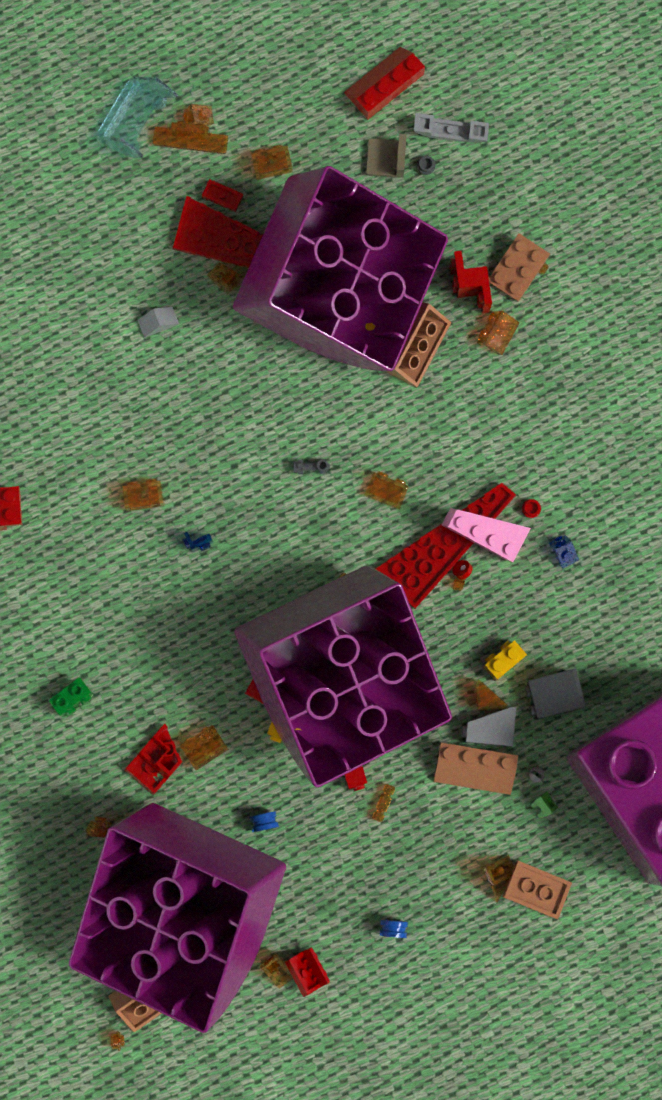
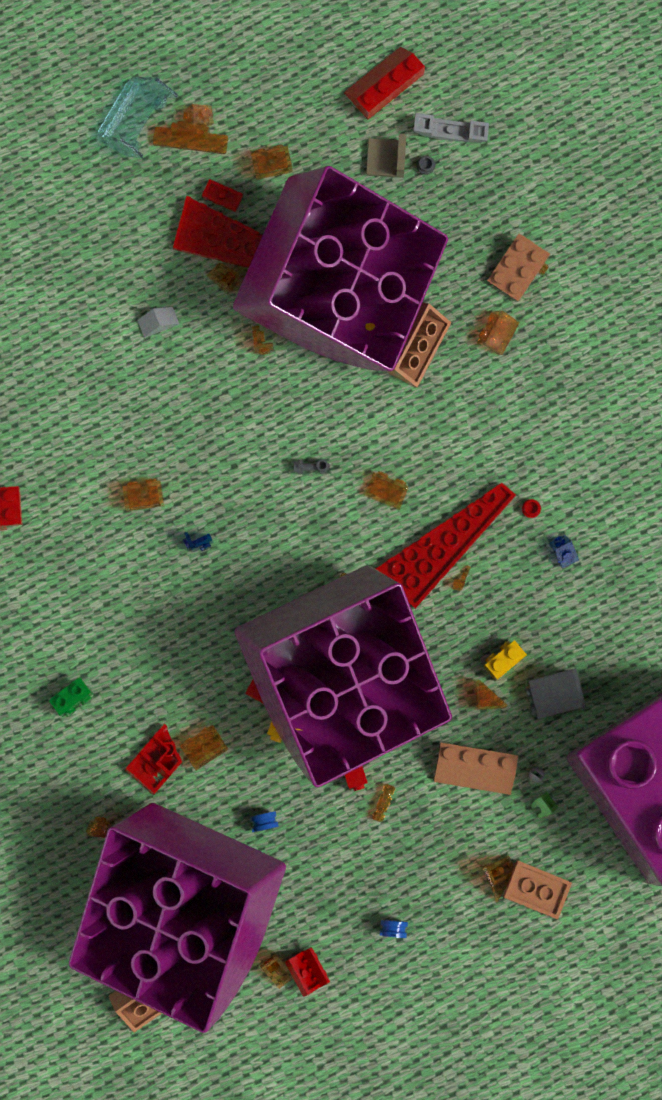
clear orange plate [111,1031,125,1051] -> none
bright pink wedge [442,508,531,562] -> none
red bracket [449,251,492,313] -> none
red tile [453,560,473,580] -> none
light grey slope [462,707,516,747] -> none
none -> clear orange bracket [252,326,274,355]

